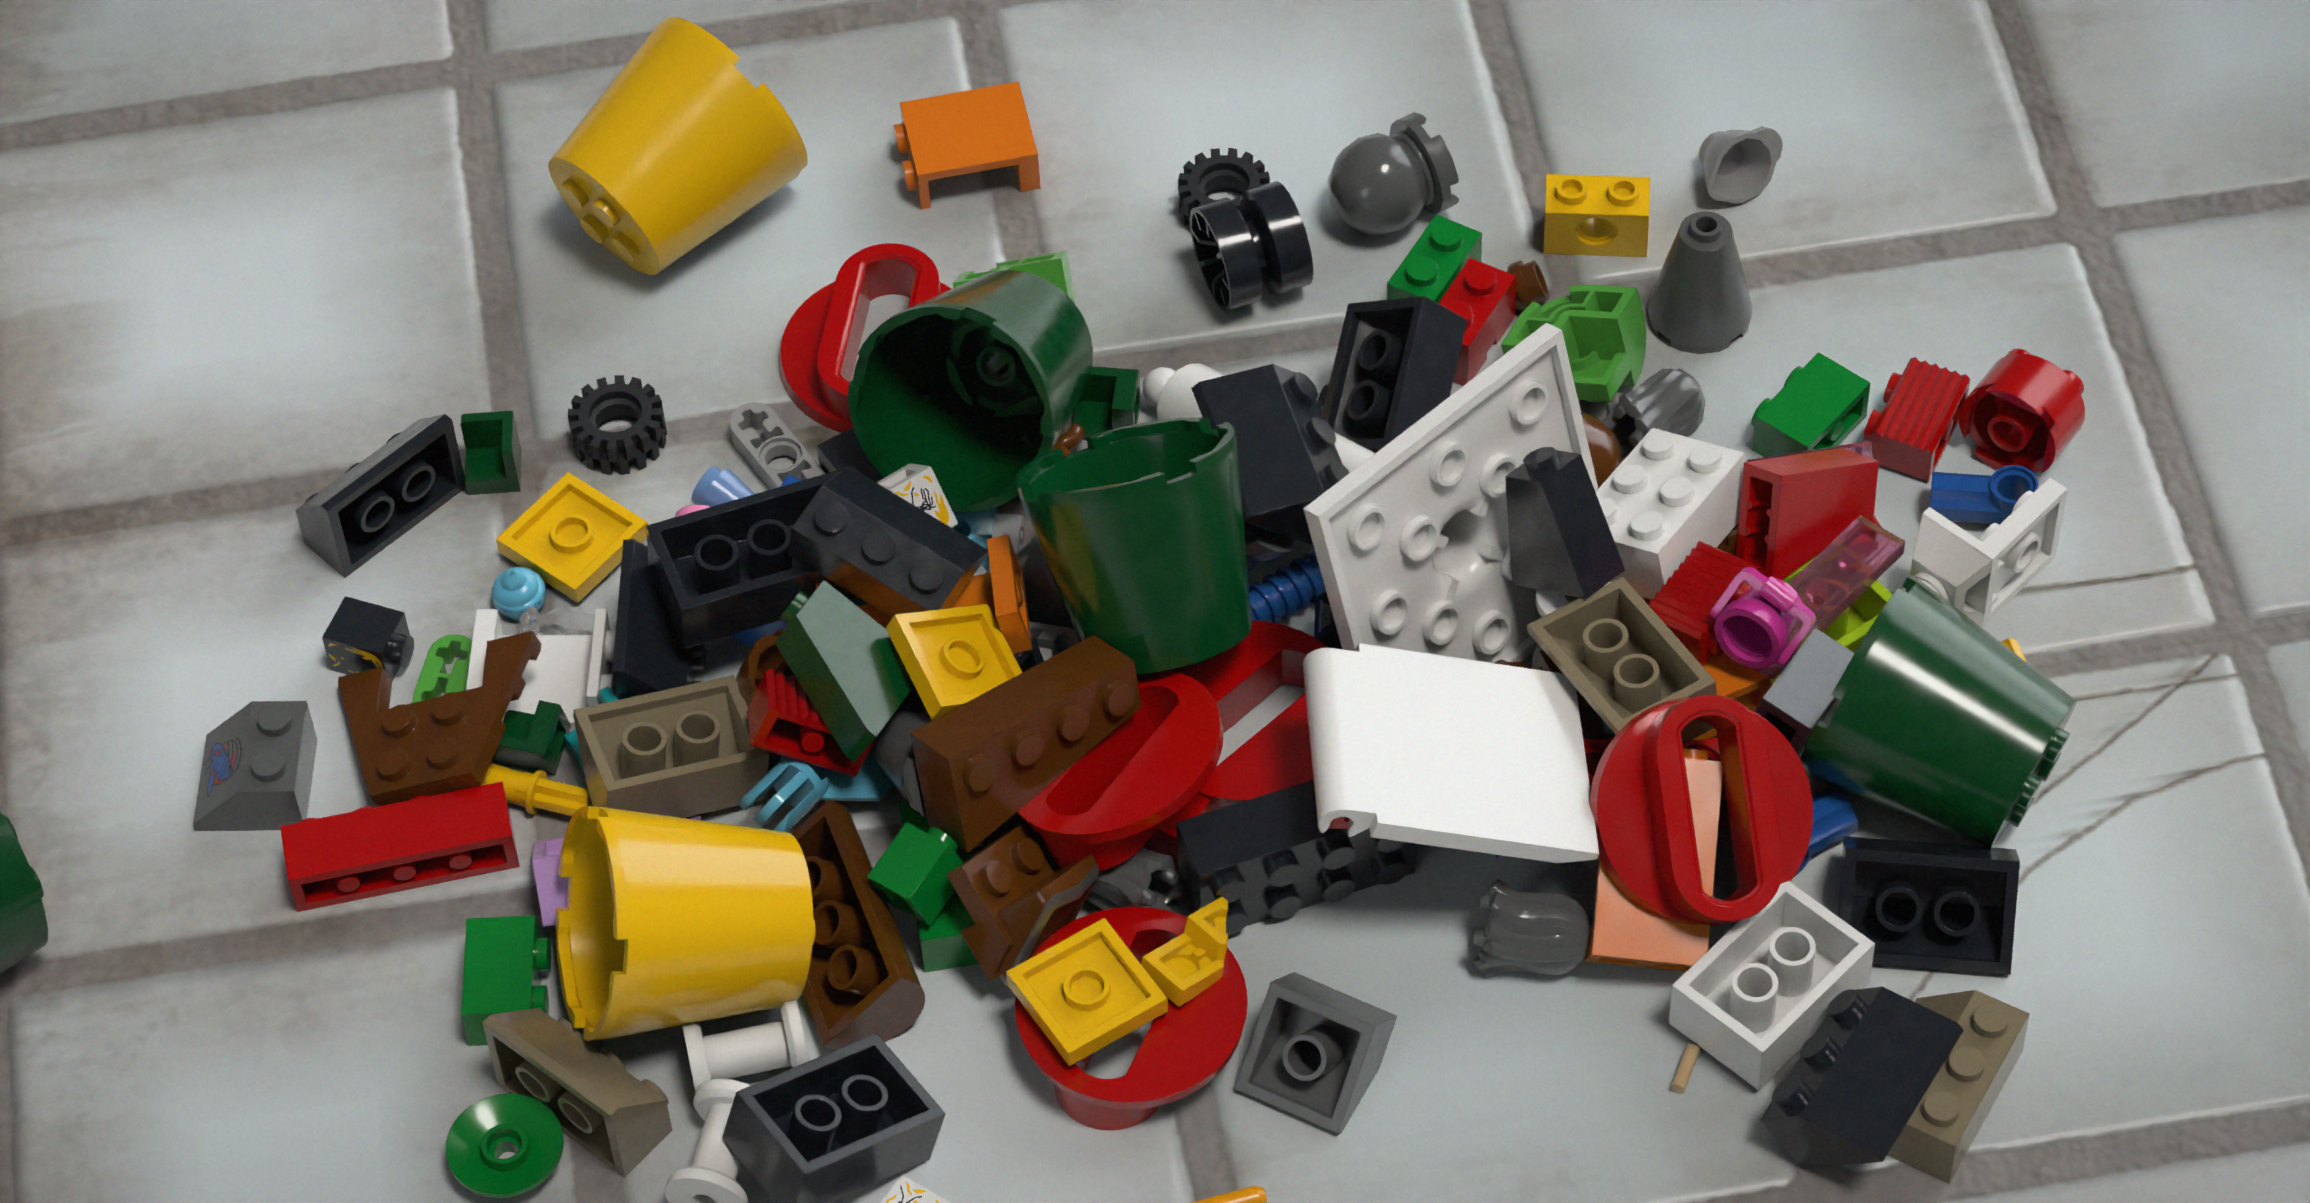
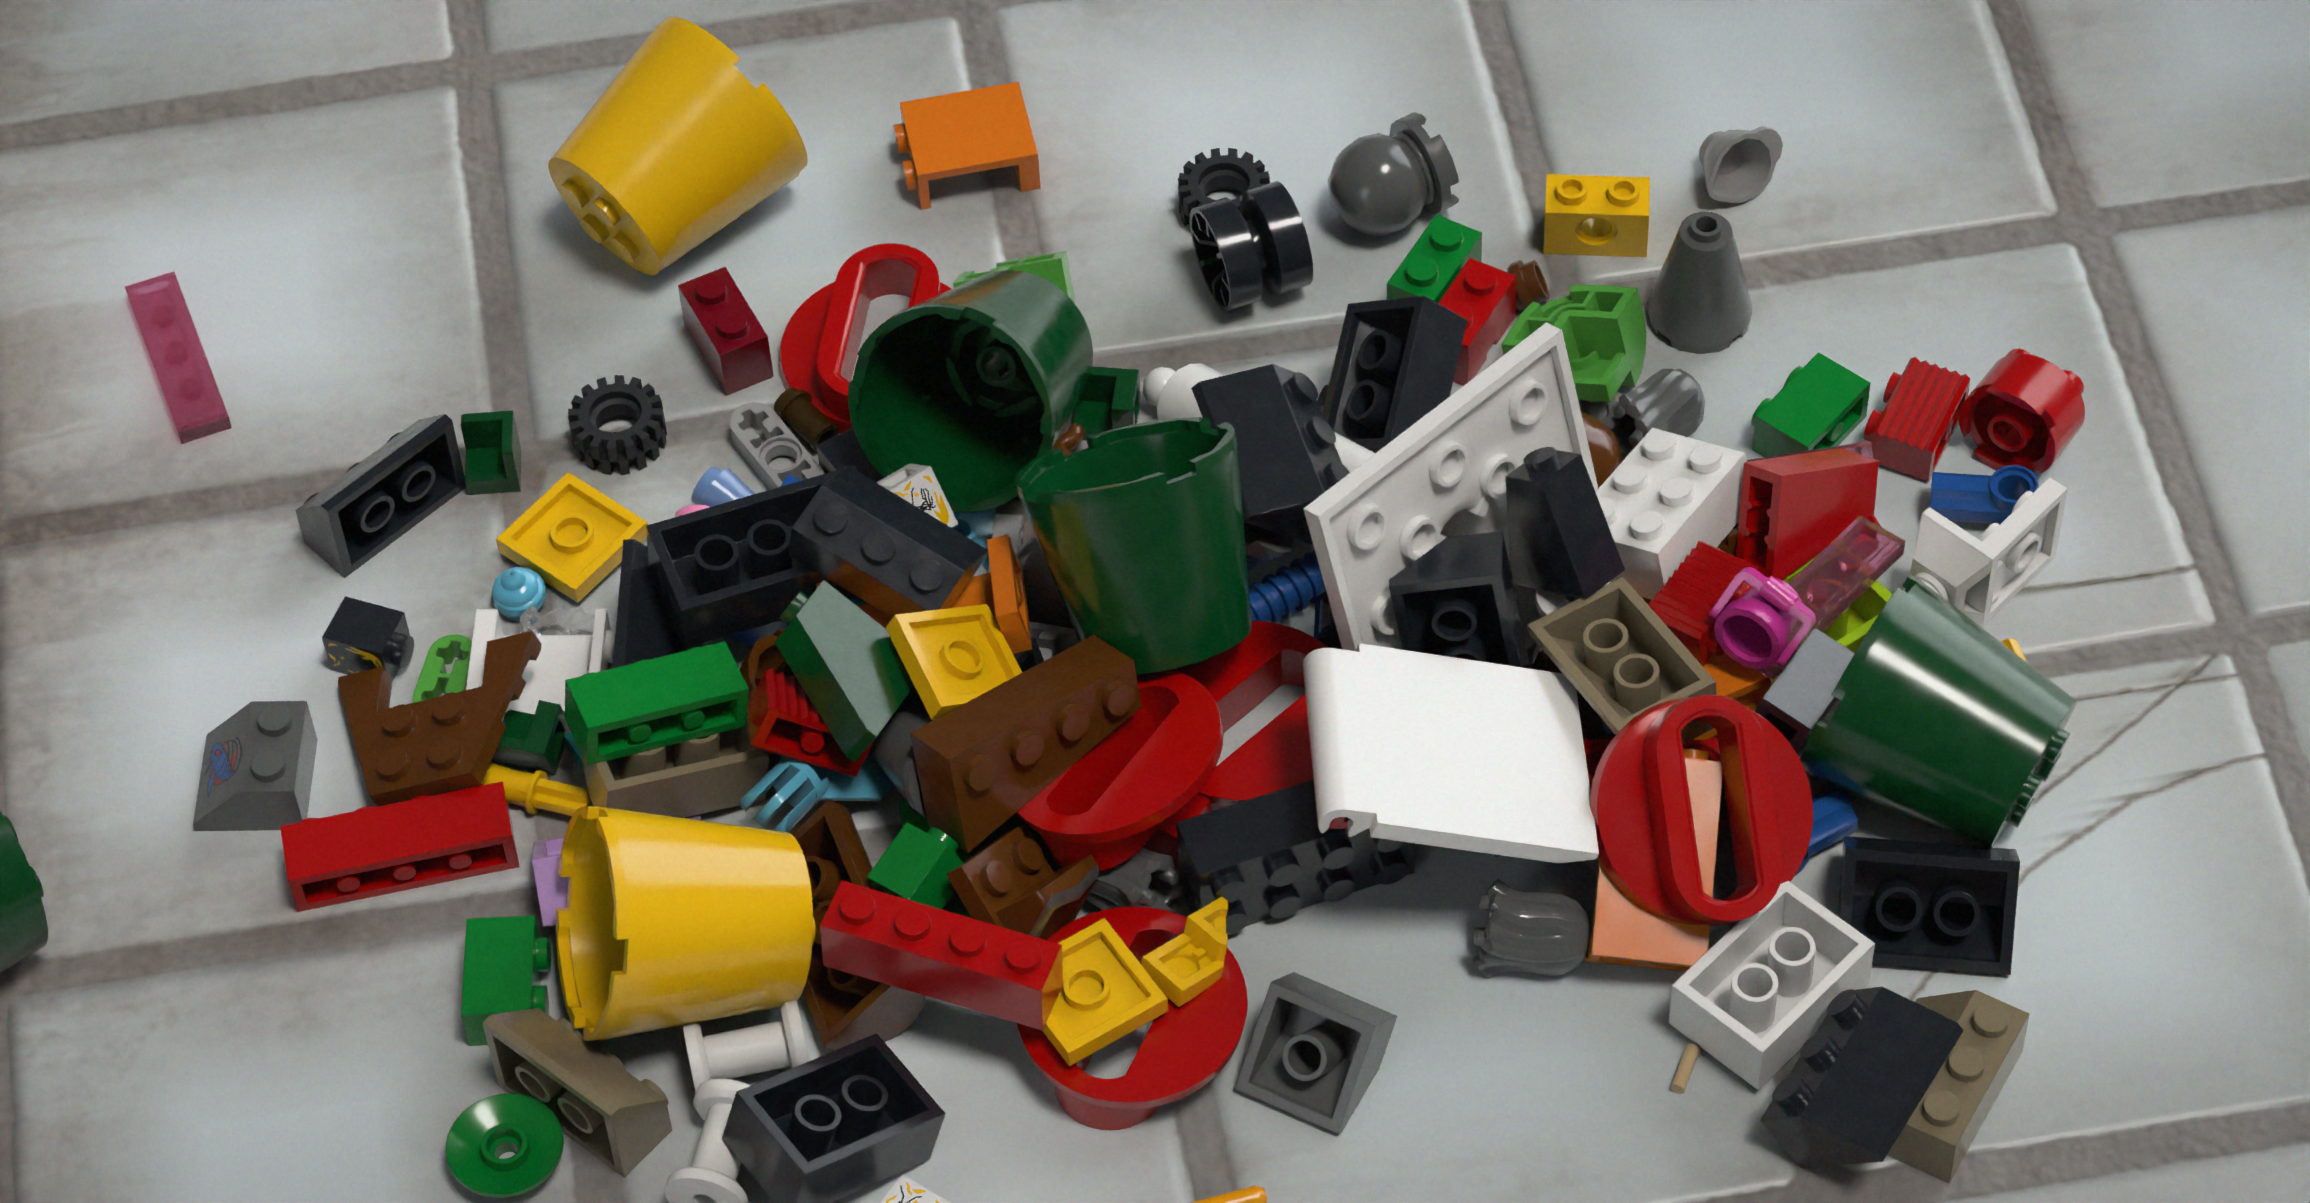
none -> clear pink tile [125,271,232,444]
none -> green brick [564,641,749,766]
none -> dark red brick [678,267,774,396]
none -> dark brown pin [774,388,840,451]
none -> red brick [820,880,1063,1031]
none -> black slope [1389,531,1529,668]

